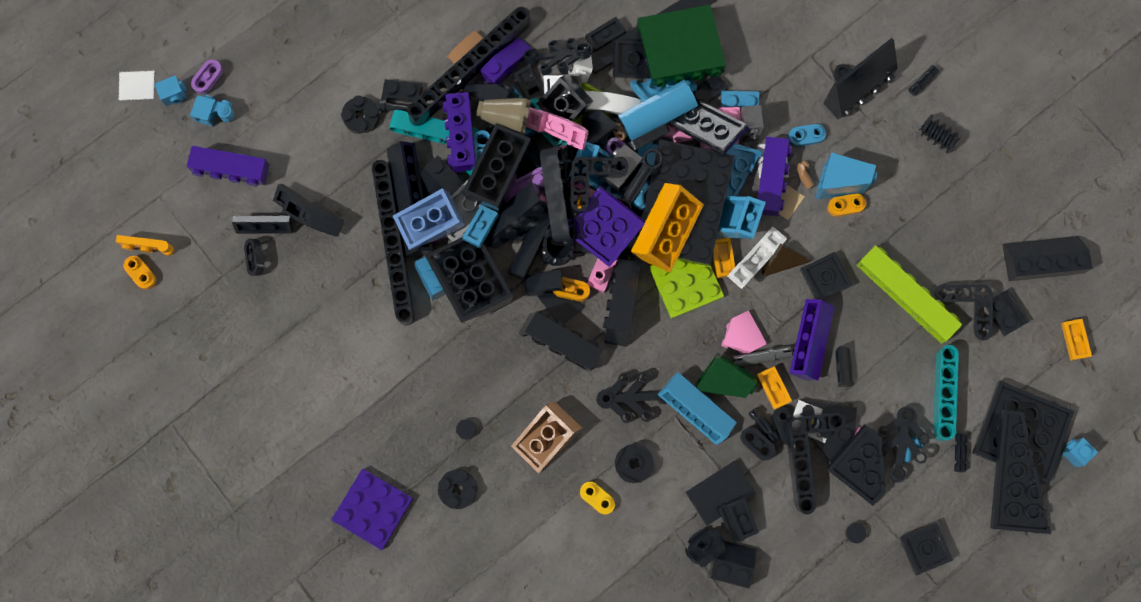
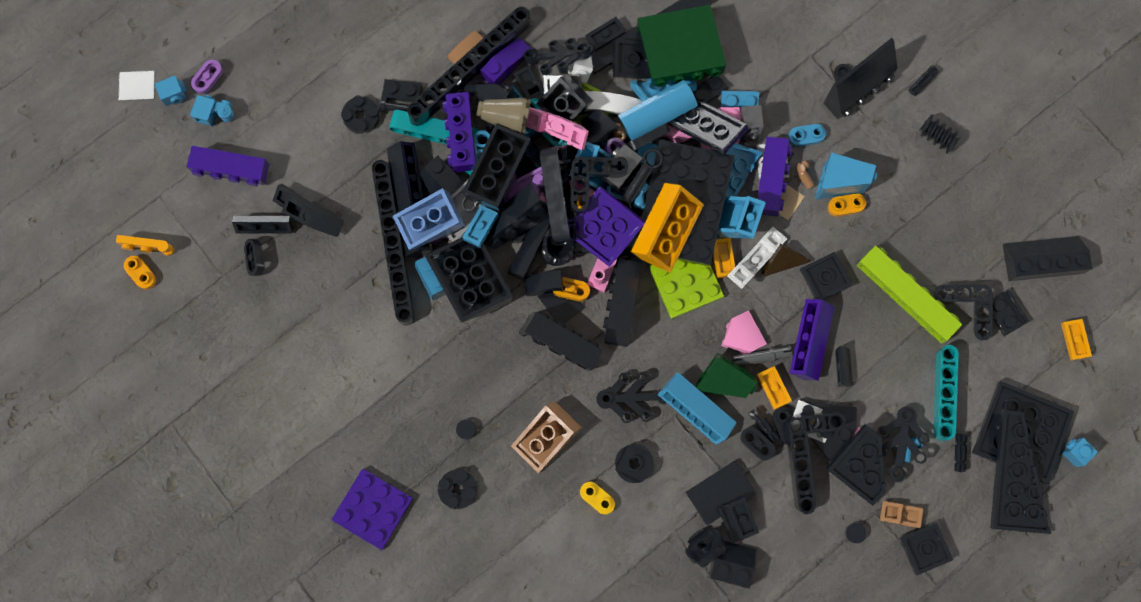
none -> medium nougat slope [880,501,923,529]

